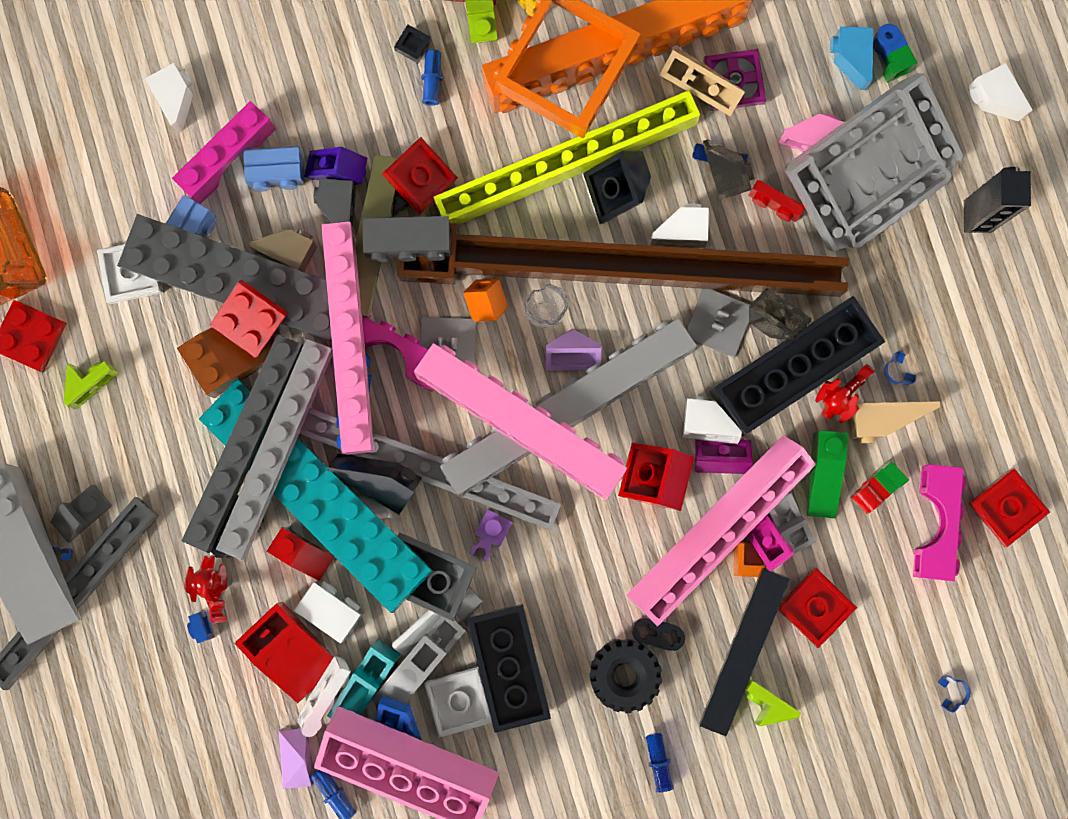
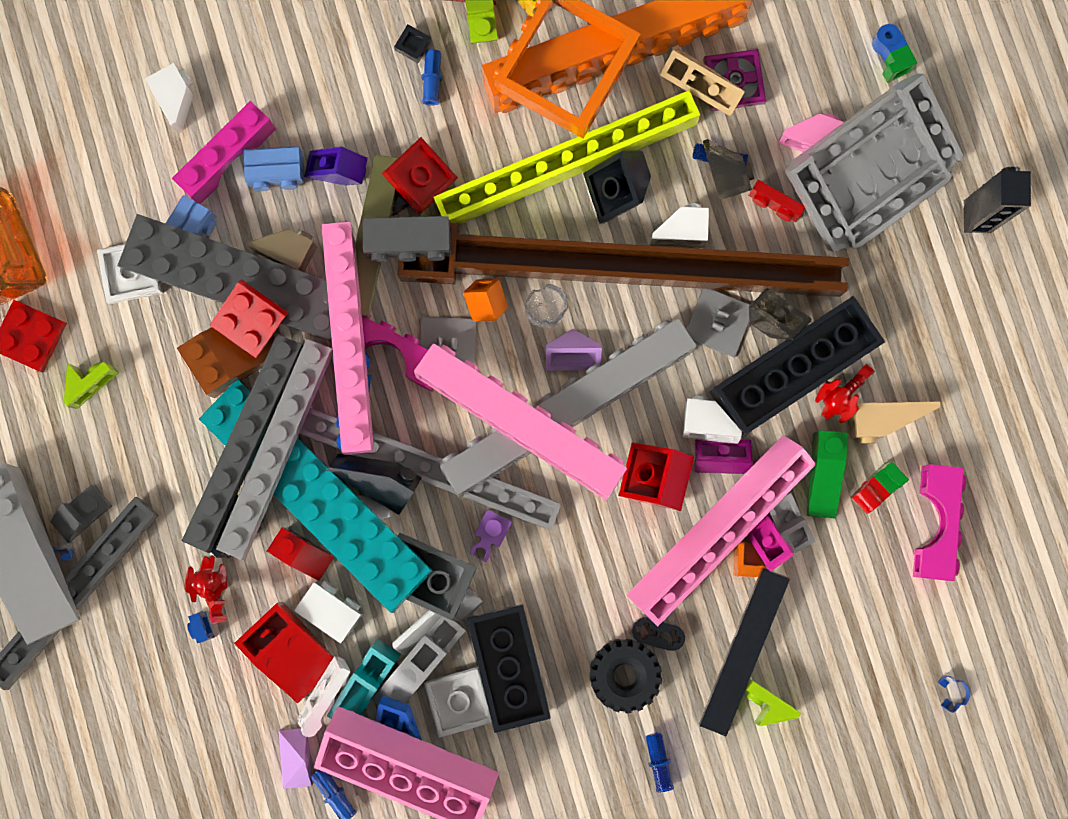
dark grey slope [313,179,356,226] -> none
red plate [778,567,857,649] -> none
dark azure slope [830,26,873,90] -> none
blue piece [884,351,916,385] -> none
white slope [968,63,1033,121] -> none
red plate [969,468,1050,547] -> none

